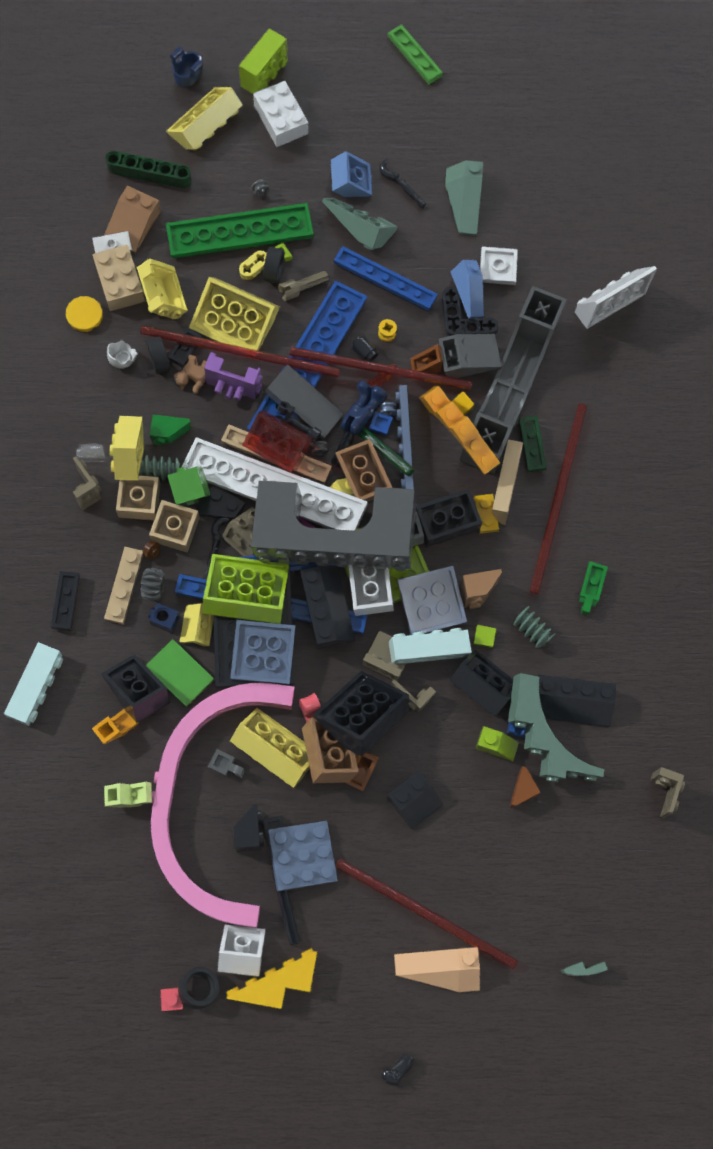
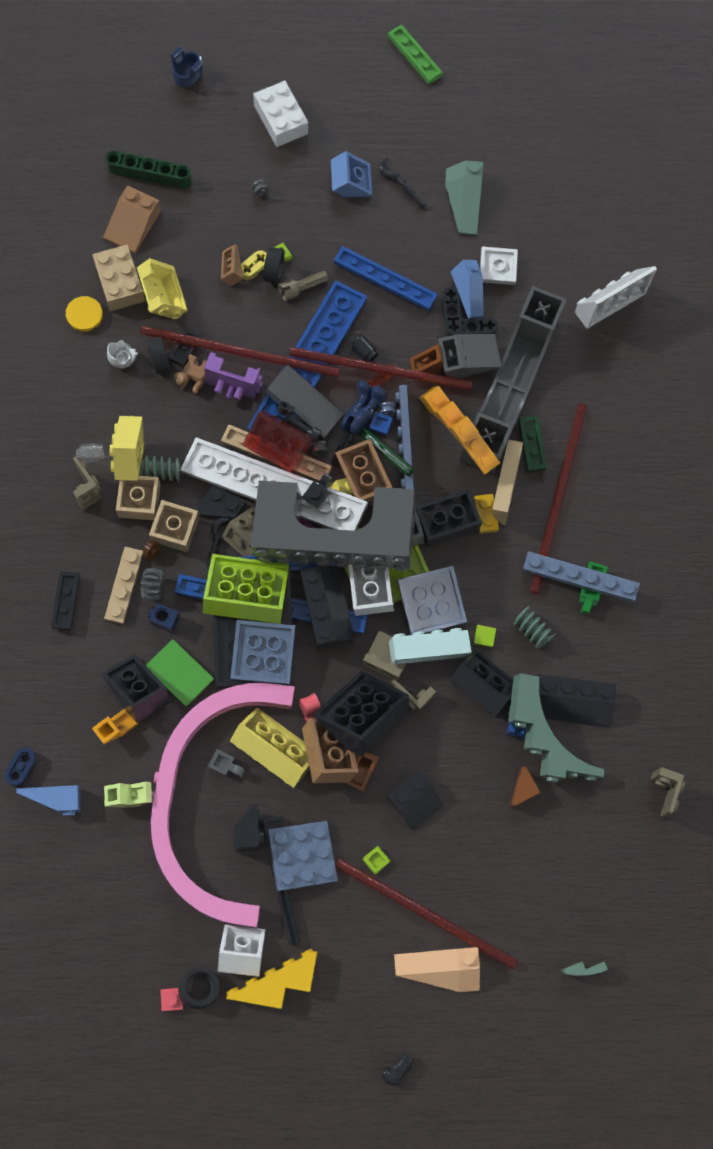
light aqua brick [4,642,63,726] -> none
white plate [92,231,132,253] -> none
green slope [149,415,191,445] -> none
light yellow slope [166,87,243,150] -> none
green plate [166,203,313,258] -> none
bright green plate [167,466,210,506] -> none
light yellow panel [180,603,214,647] -> none
light yellow slope [189,277,280,358] -> none
lime brick [239,29,288,94] -> none
sand green wedge [322,198,398,250] -> none
yellow wheel [378,319,397,342] -> none
yellow slope [453,392,474,416] -> none
medium nougat slope [459,569,502,609] -> none
lime slope [476,727,519,762] -> none
none -> dark blue plate [4,748,36,786]
none -> medium blue slope [16,785,81,816]
none -> medium nougat slope [221,244,243,286]
none -> black plate [302,473,333,509]
none -> lime tile [362,846,391,875]
none -> sand blue plate [522,551,640,603]

